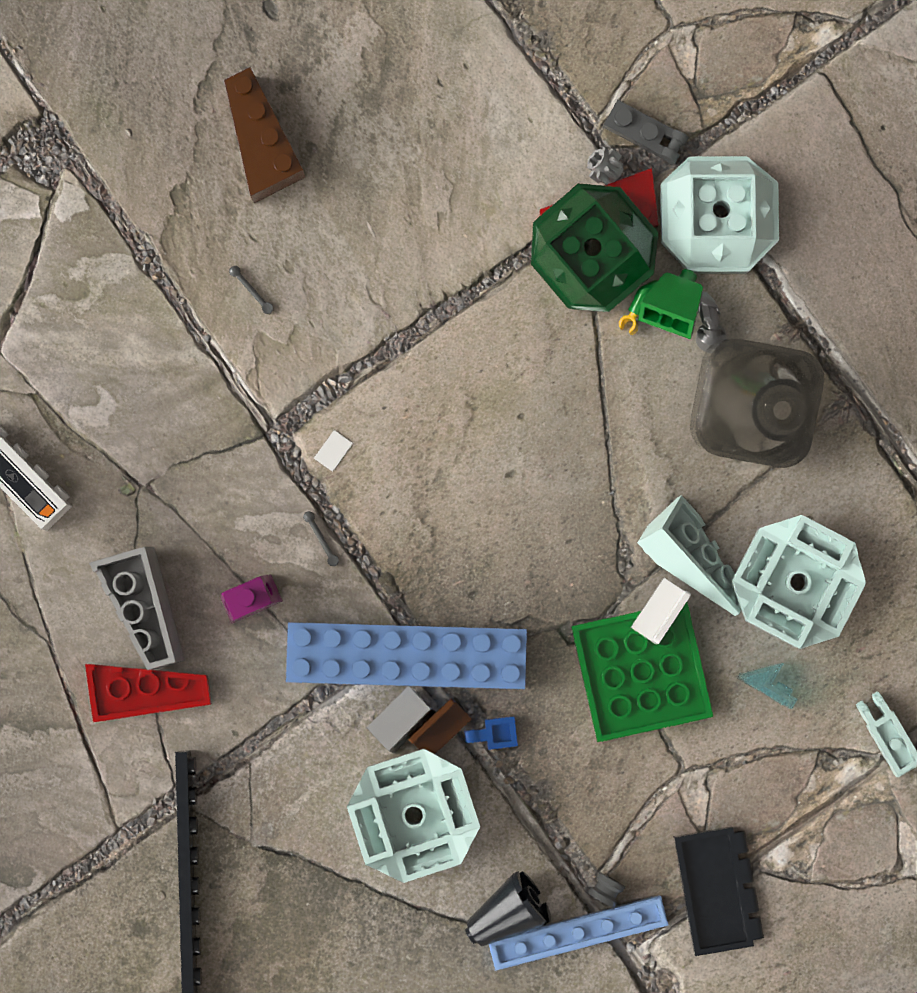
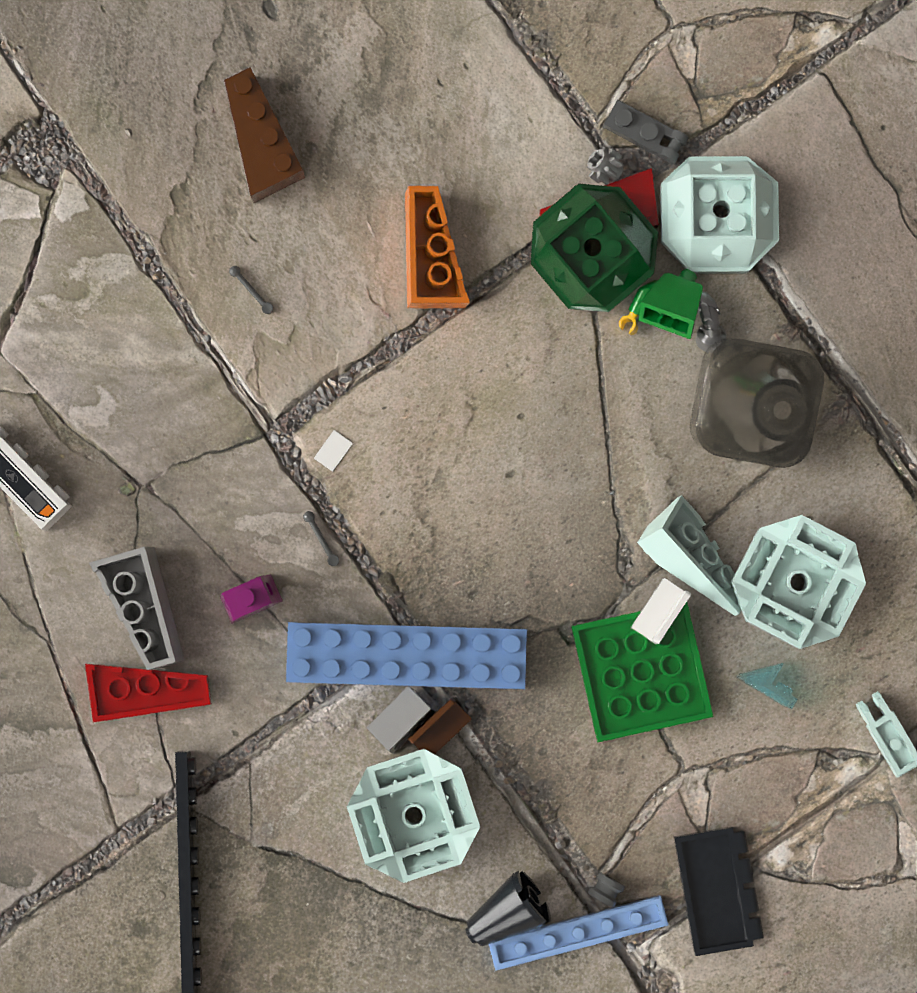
blue plate [464,716,518,750] -> none
none -> orange wedge [405,186,470,308]

